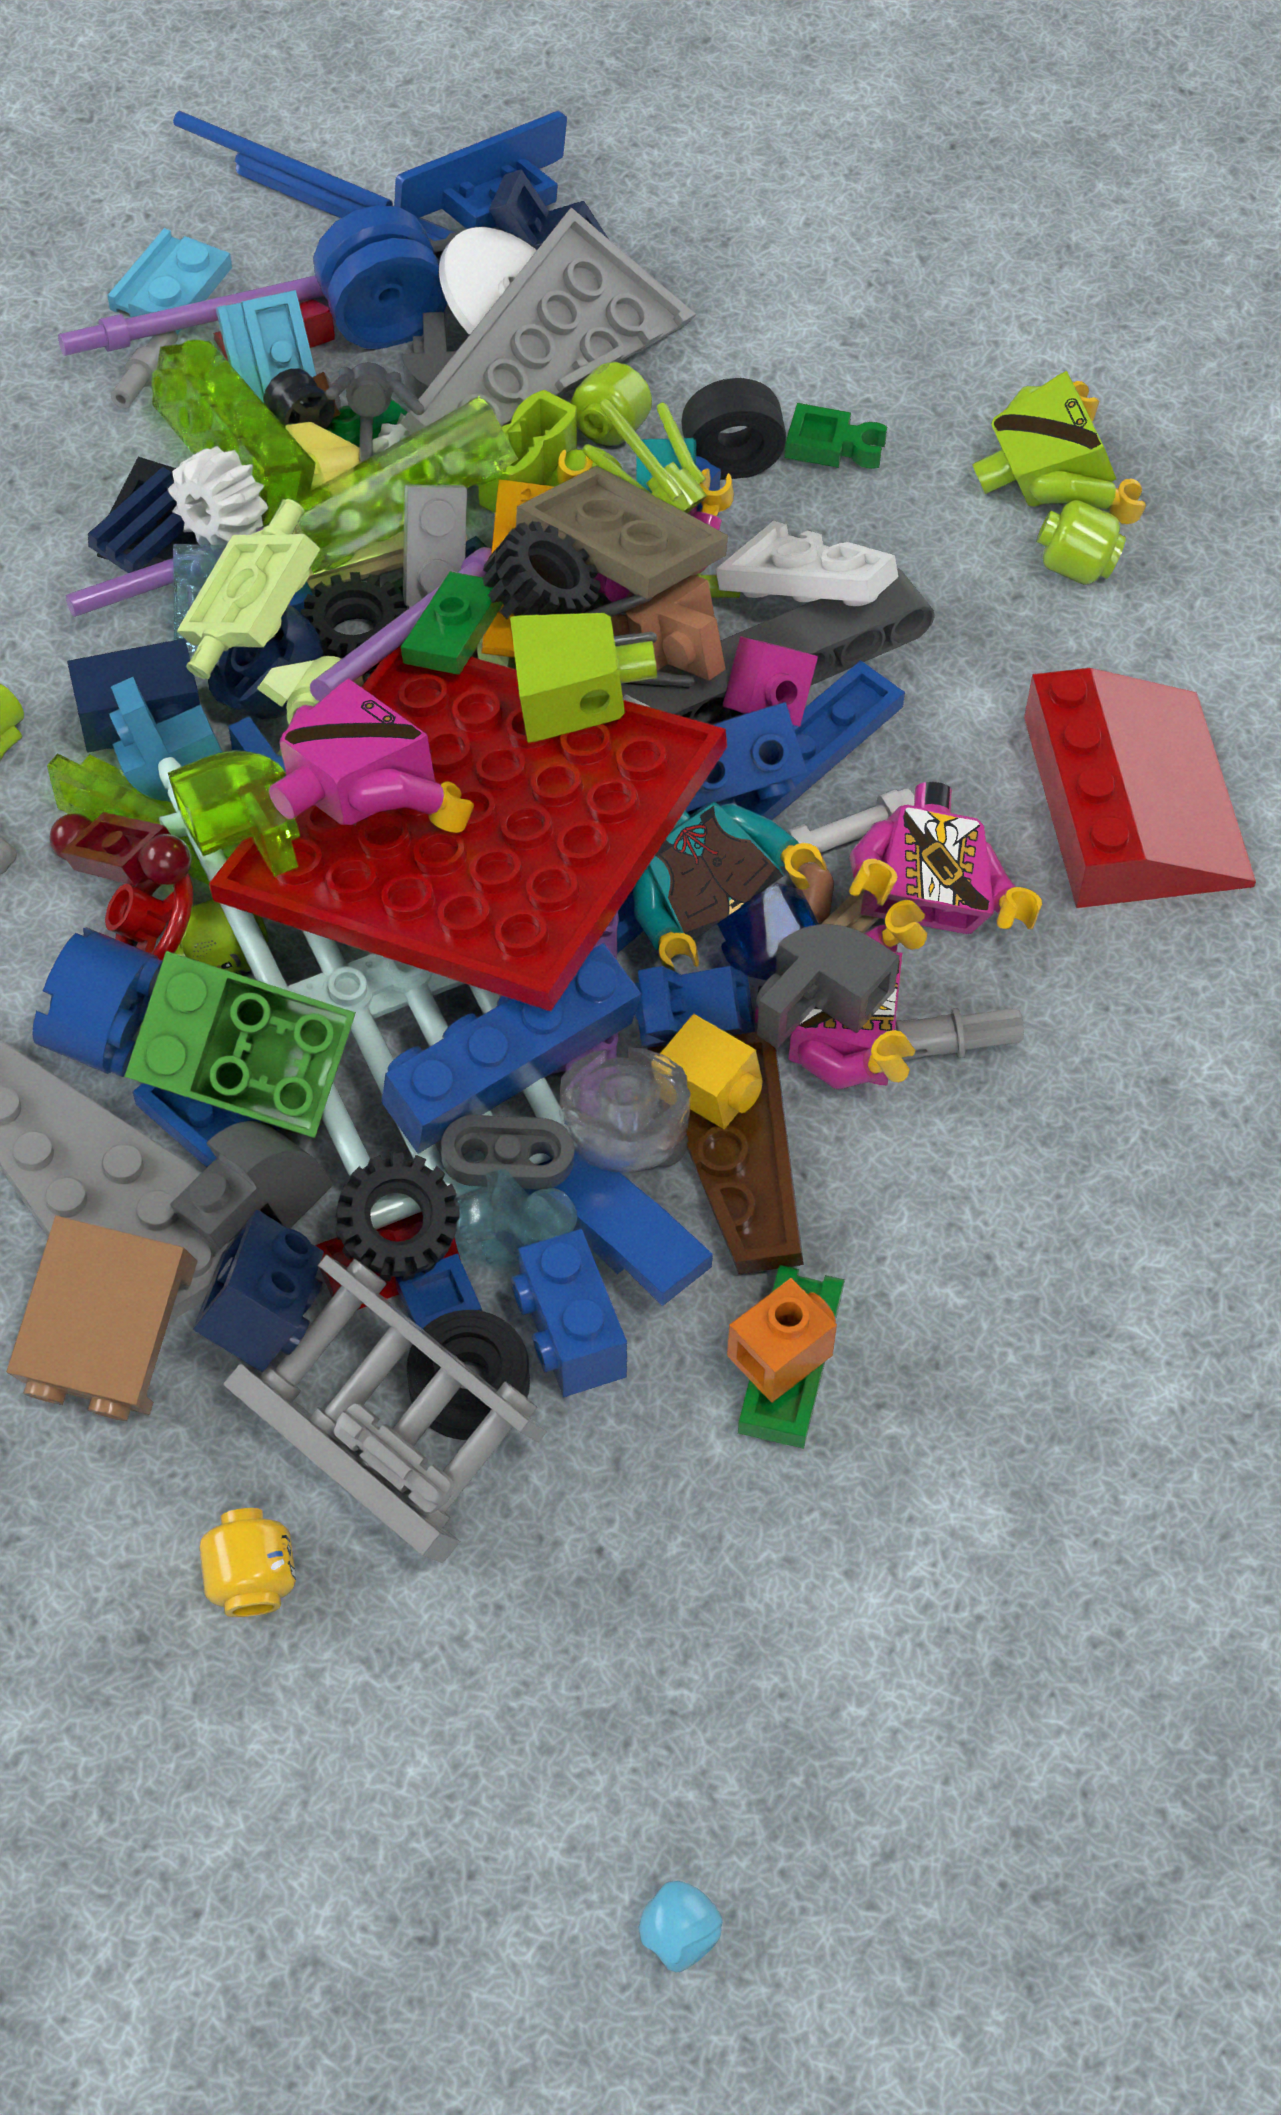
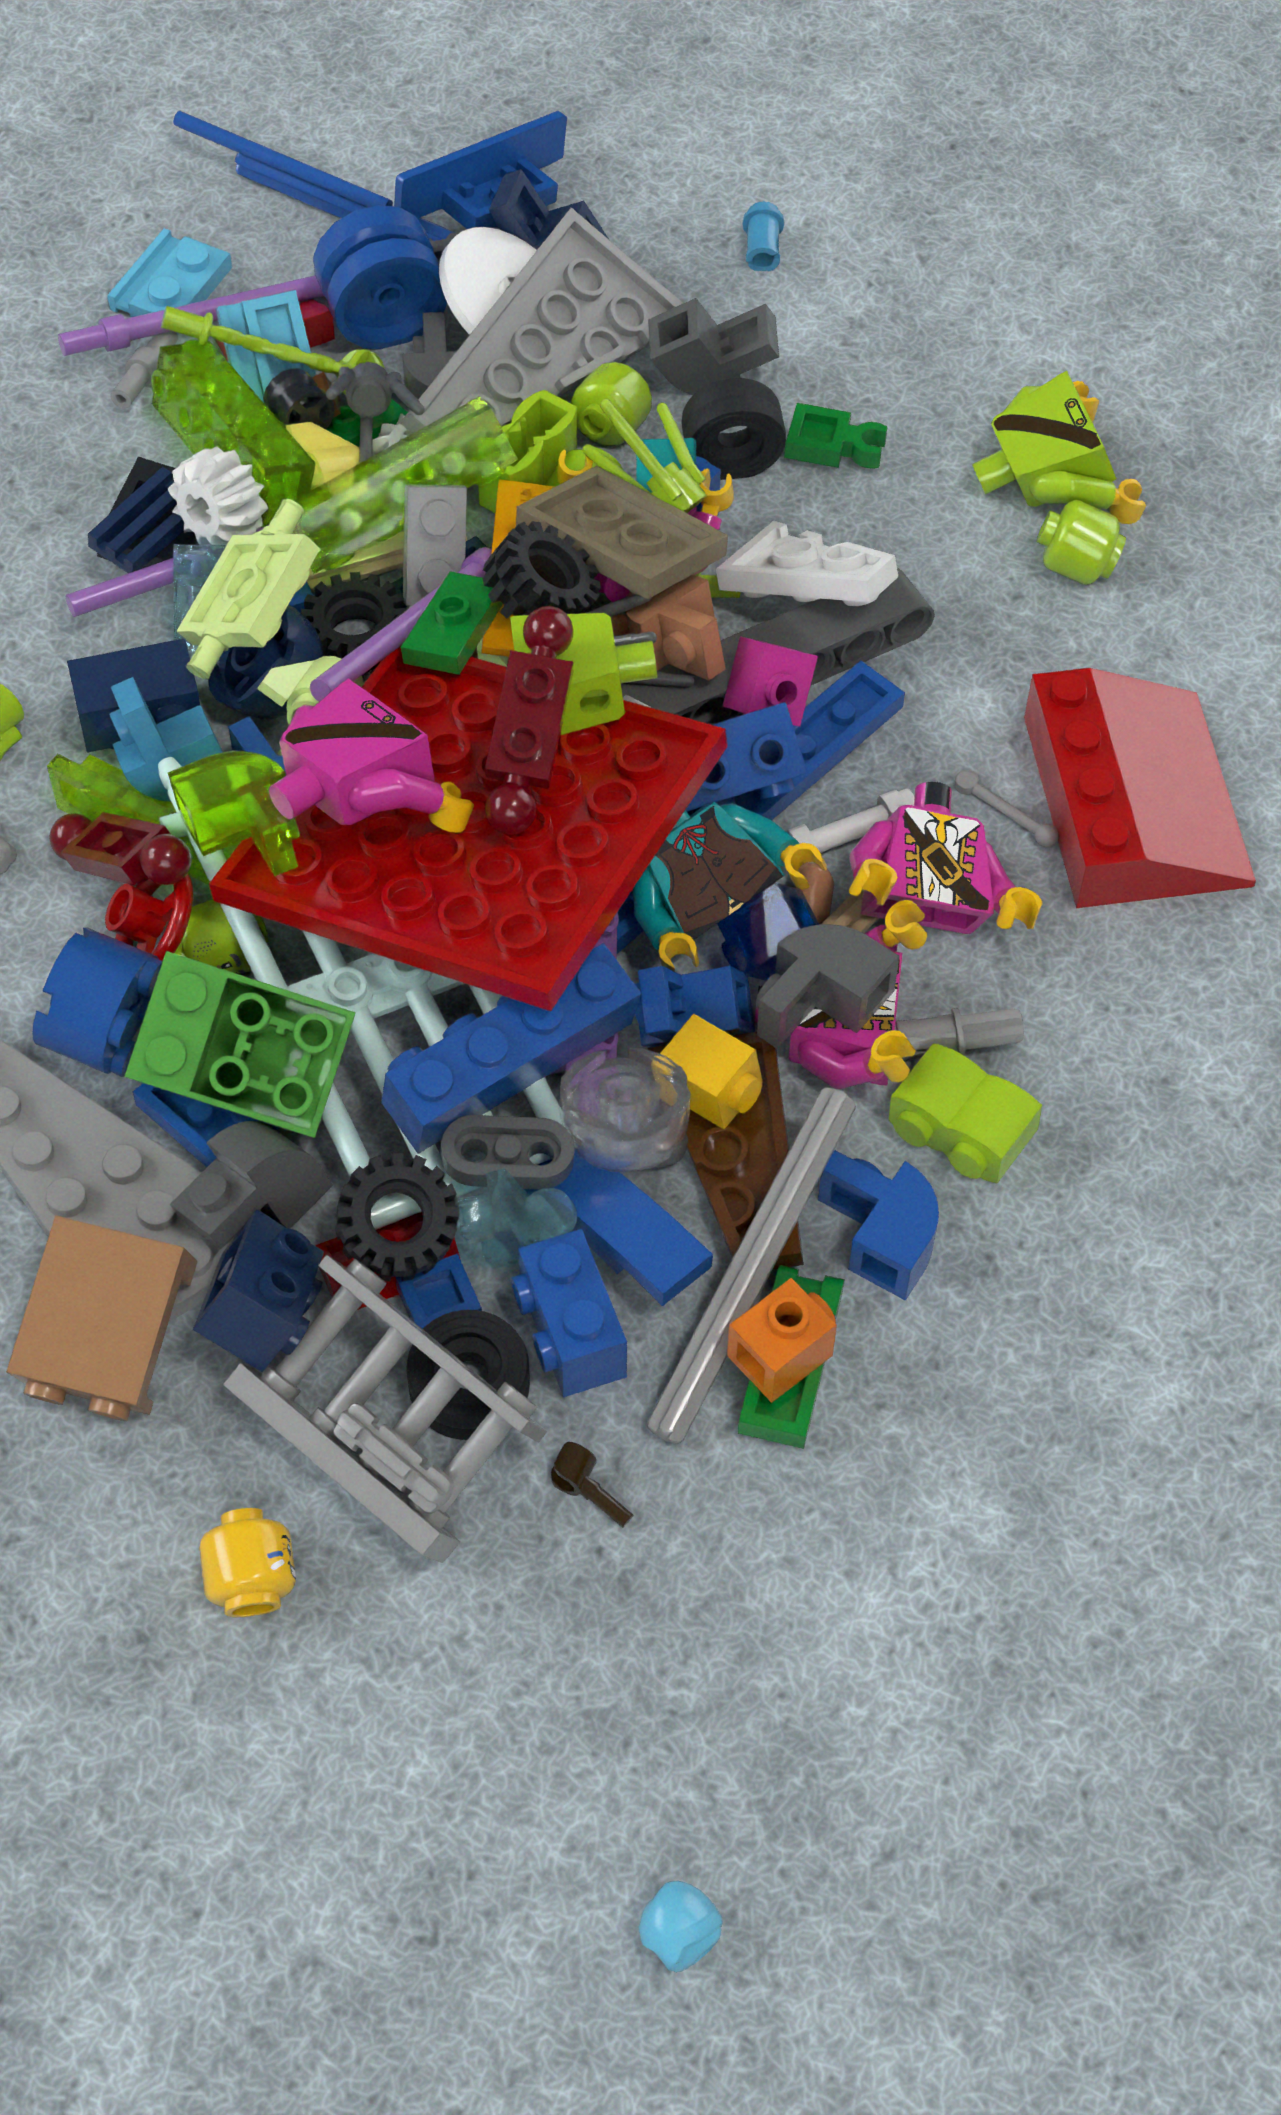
none -> lime piece [161,306,385,395]
none -> dark red plate [485,606,574,835]
none -> dark brown hand [551,1442,634,1528]
none -> light grey axle [647,1087,856,1444]
none -> dark grey brick [648,298,779,395]
none -> dark azure pin [742,201,785,271]
none -> blue brick [818,1150,939,1301]
none -> lime brick [889,1043,1042,1183]
none -> light grey hinge [955,770,1059,847]

